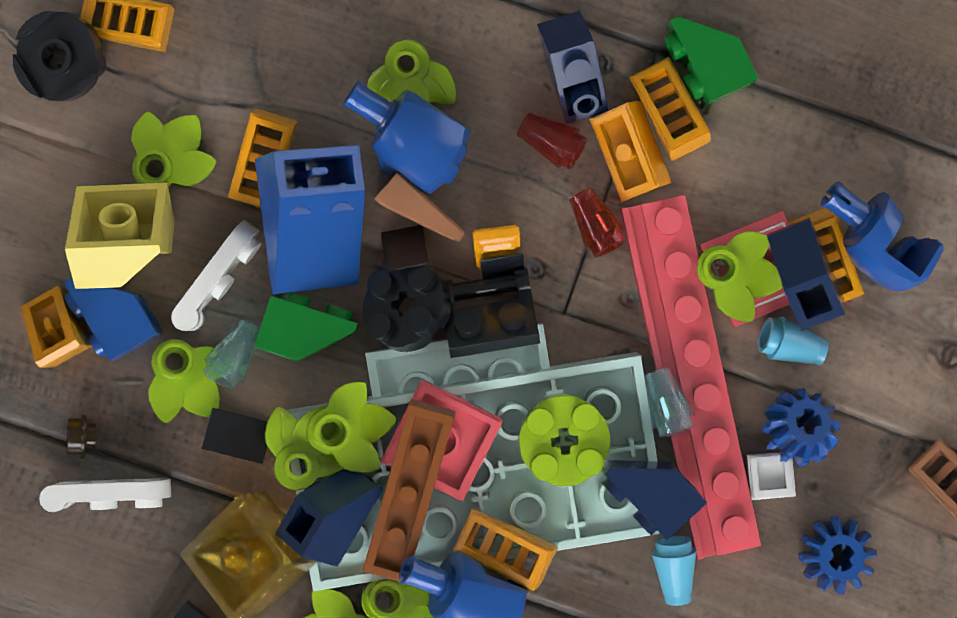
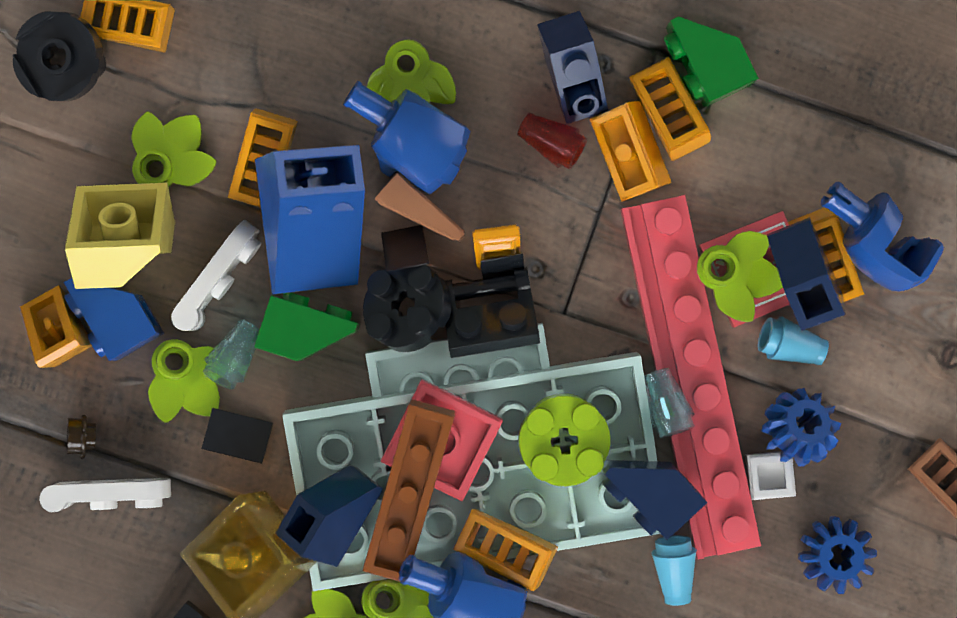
lime plate [265,405,343,490] -> none
lime plate [306,382,397,473] -> none
clear red cone [569,188,626,258] -> none

